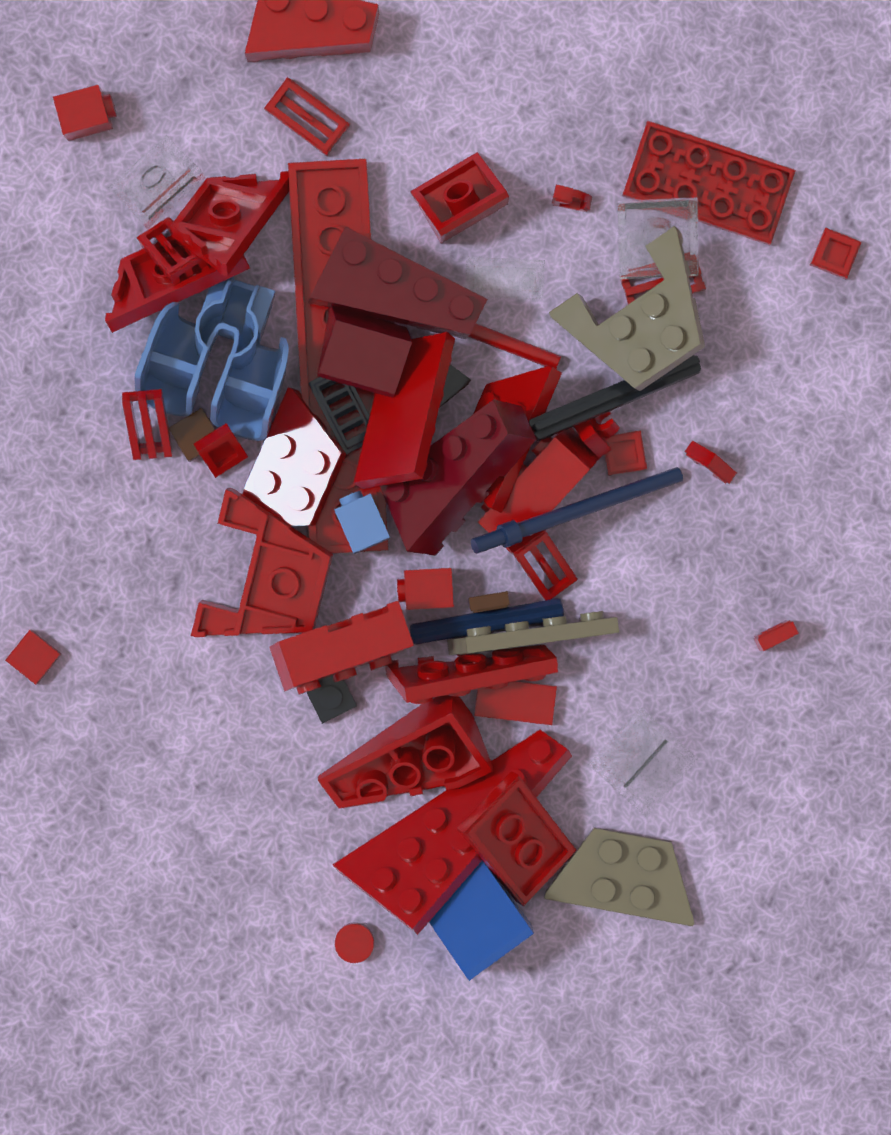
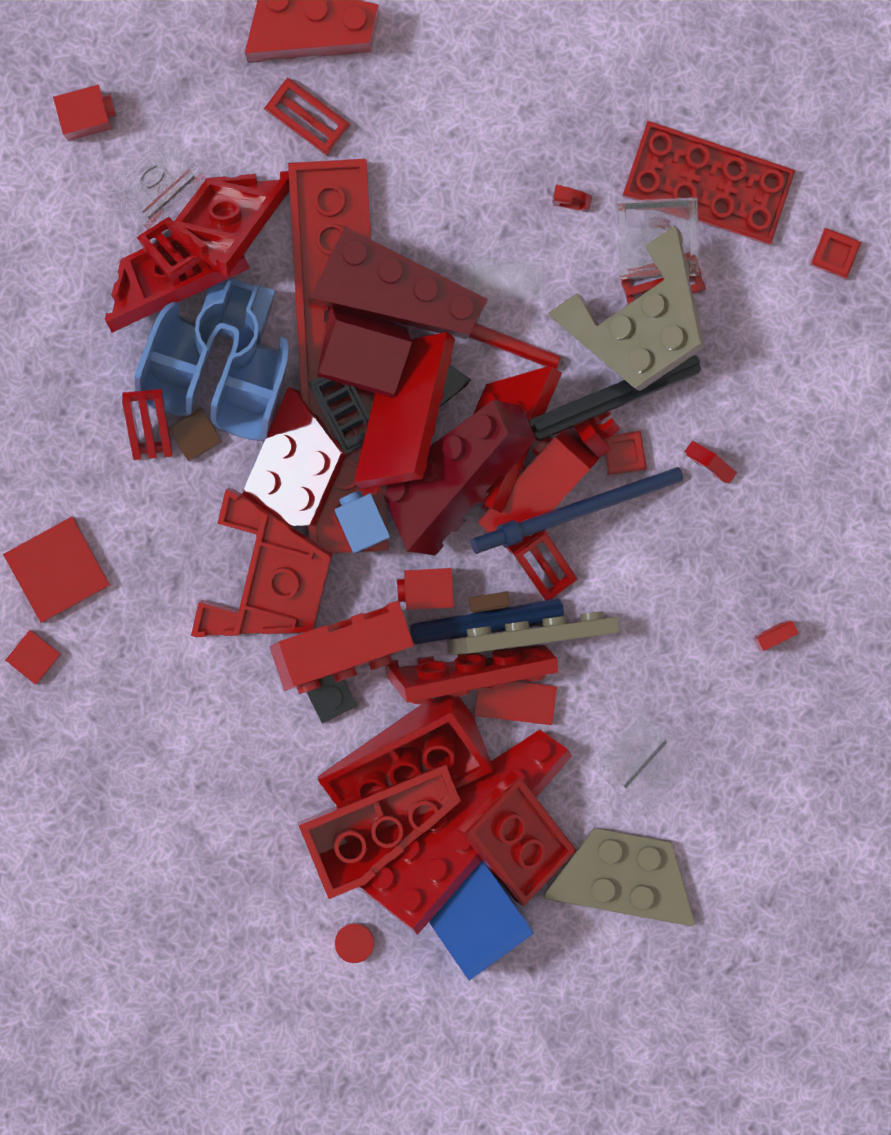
red tile [193,423,248,478] -> none
red slope [410,152,509,244] -> none
none -> red tile [3,516,111,623]
none -> red wedge [297,764,461,899]

